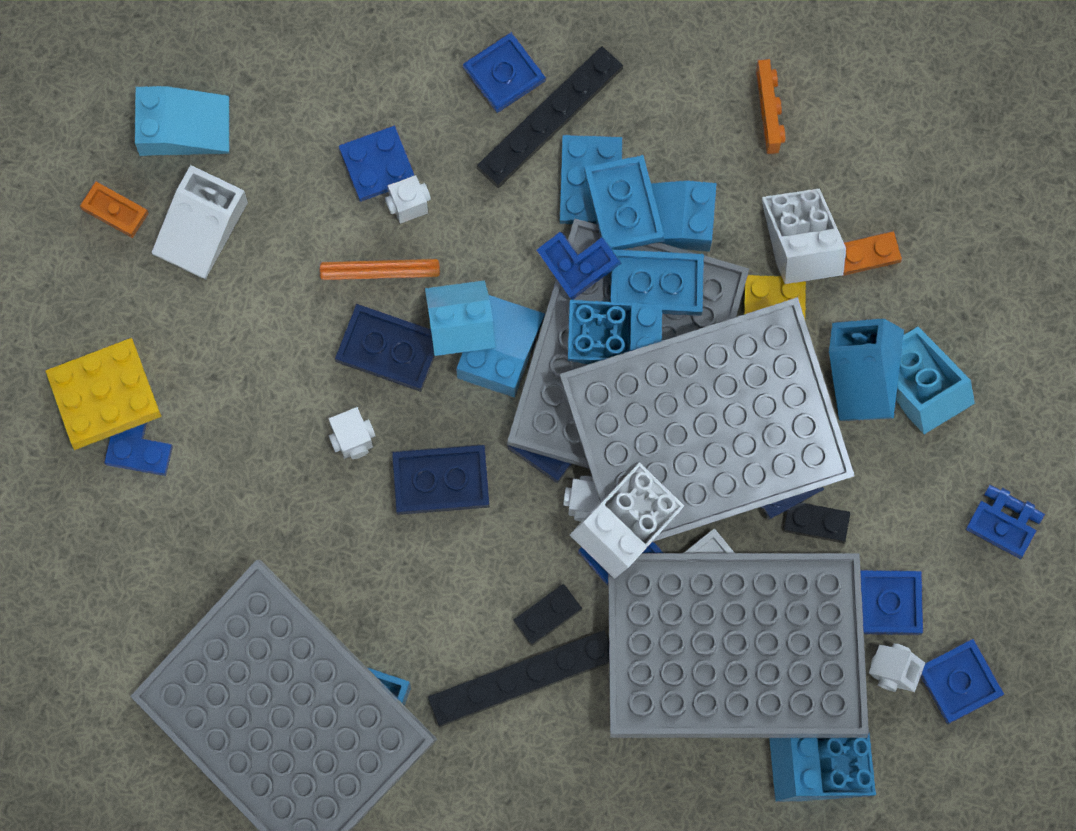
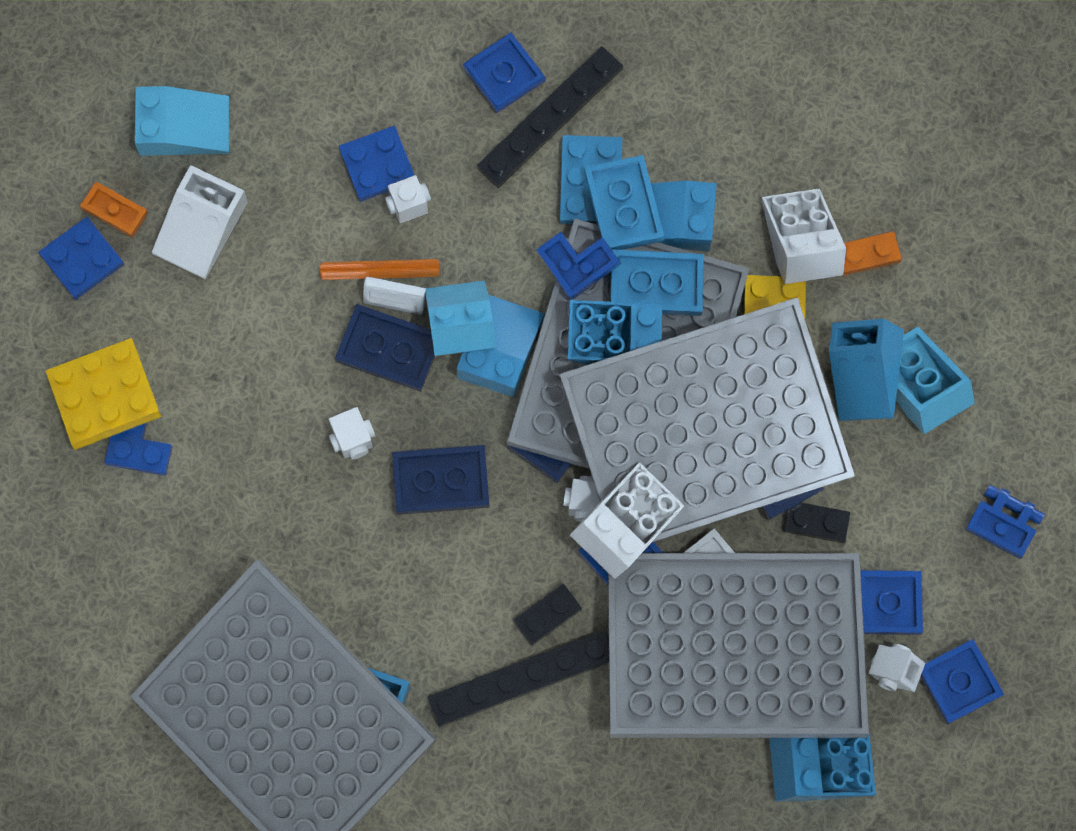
orange plate [756,59,785,154] -> none
none -> blue plate [38,217,124,301]
none -> white tile [363,276,426,315]

